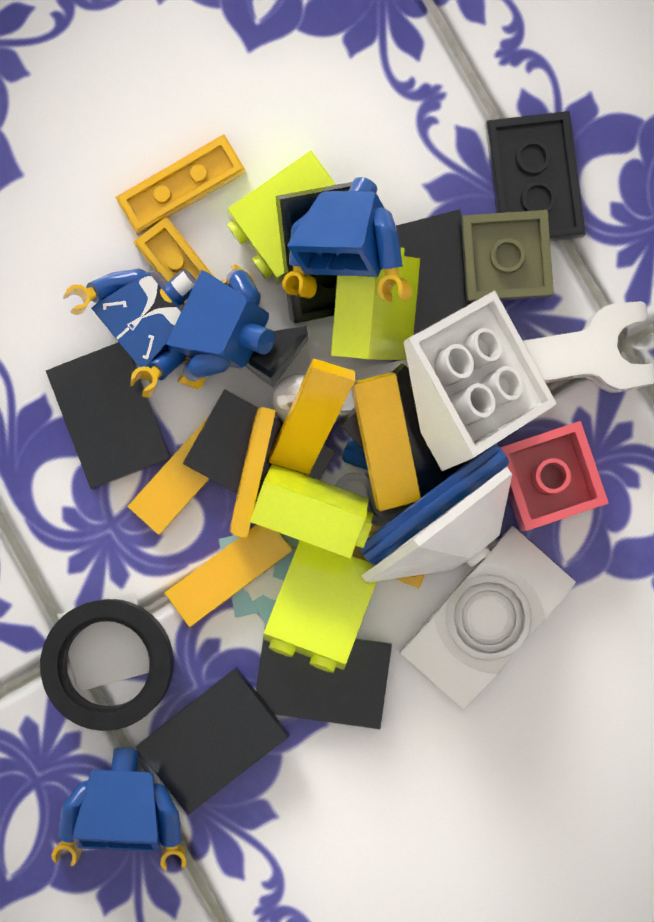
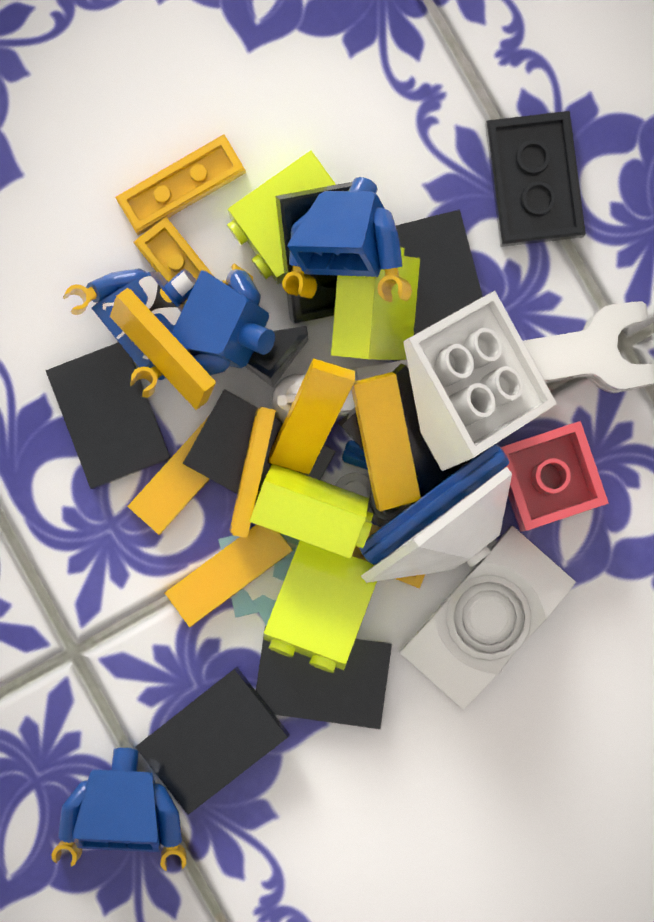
black tyre [40,599,174,731] -> none
white sticker [57,593,149,692] -> none
olive plate [461,210,554,303] -> none
none -> yellow tile [110,288,216,410]

